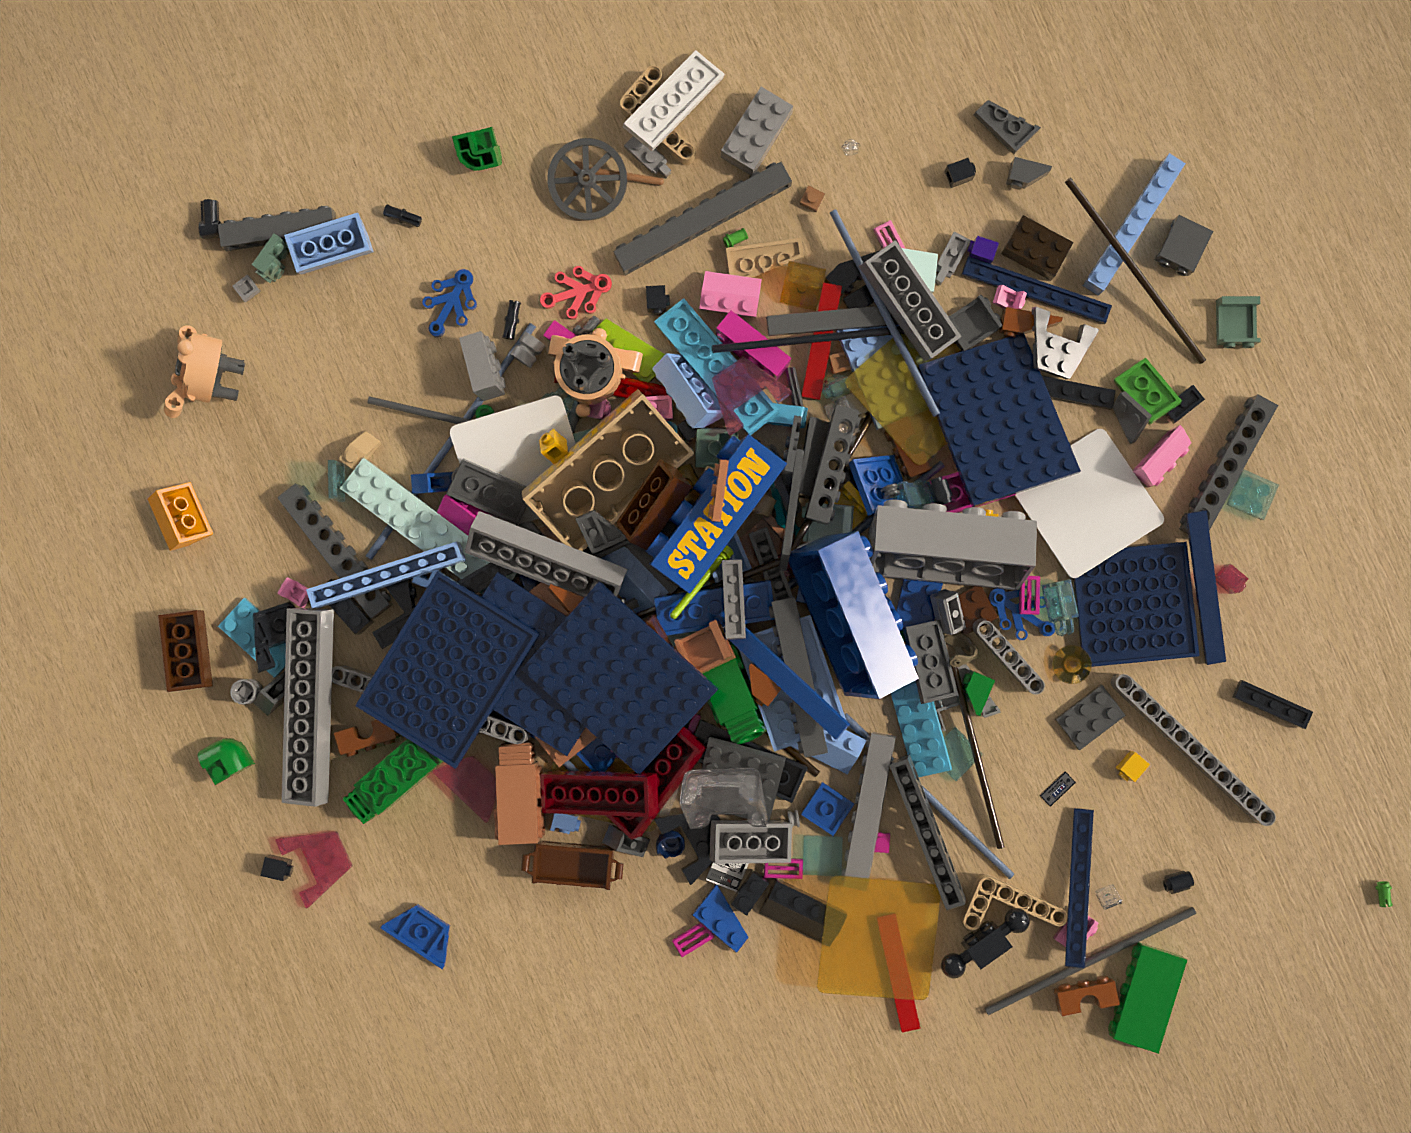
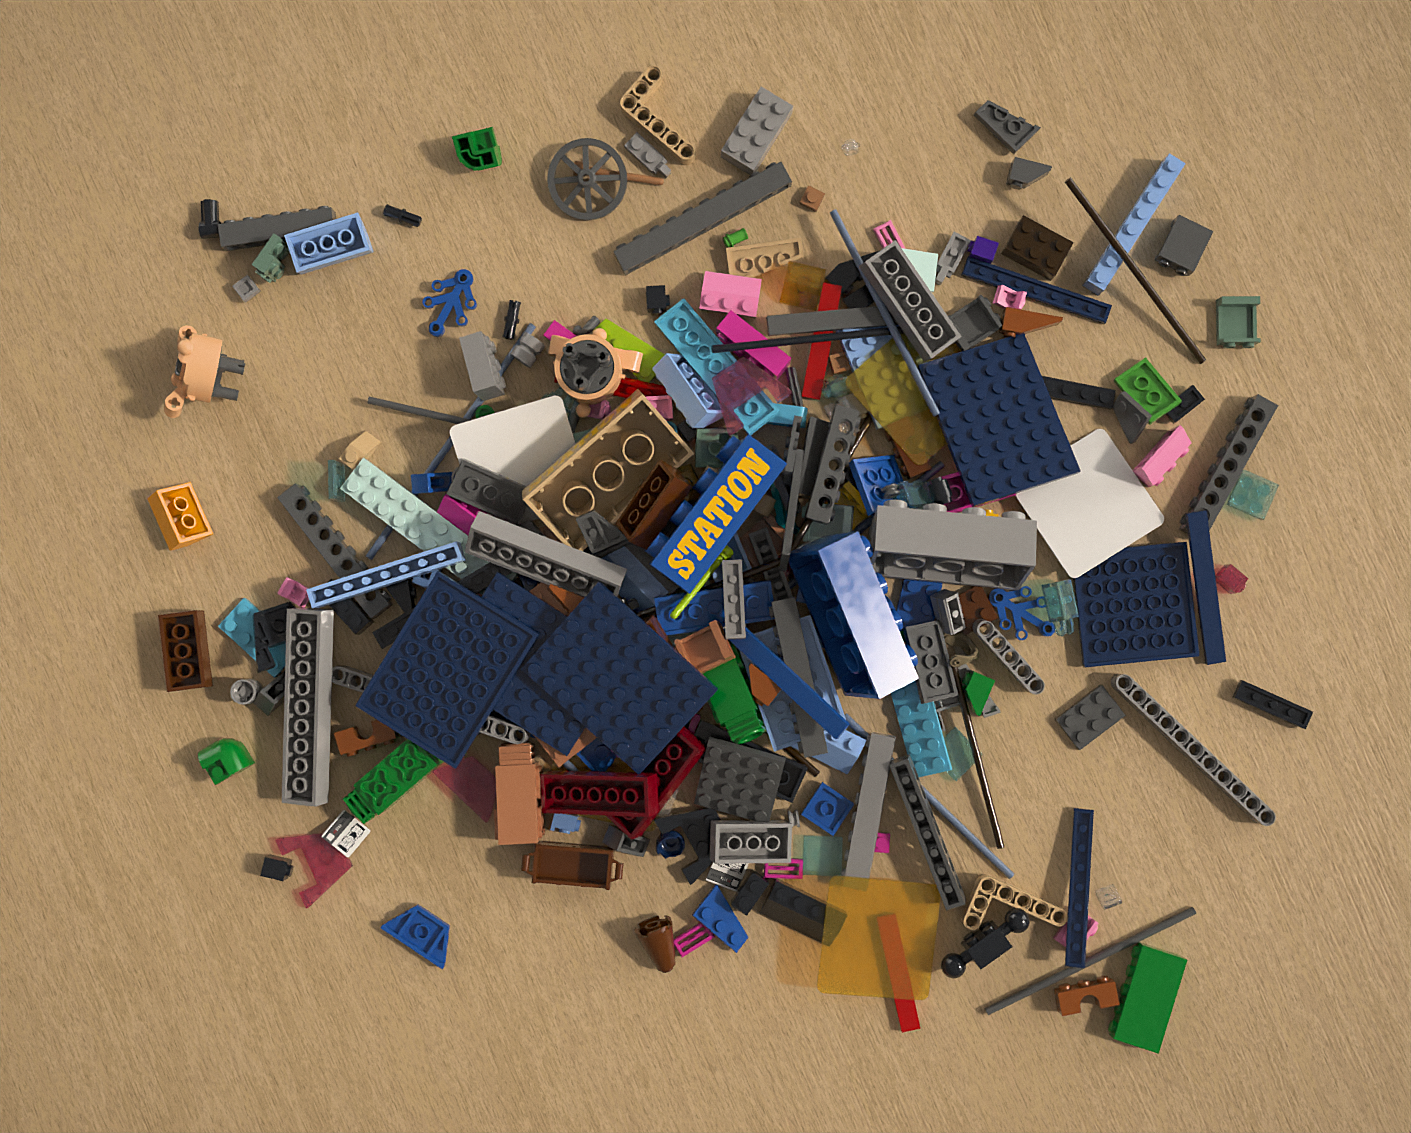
yellow brick [539,428,568,464] -> none
coral plant [540,266,612,320] -> none
white plate [623,50,725,151] -> none
clear windscreen [679,768,768,829] -> none
nougat plate [708,460,729,522] -> none
black brick [945,157,976,188] -> none
dark pink tile [1019,576,1040,615] -> none
wing [1032,307,1099,379] -> none
sticker [1040,771,1076,807] -> none
clear yellow dish [1052,645,1092,684] -> none
yellow brick [1116,751,1150,782] -> none
black brick [1163,870,1194,894] -> none
bright green pin [1375,881,1393,907] -> none
none -> sticker [321,810,370,857]
none -> reddish brown cone [634,915,676,973]

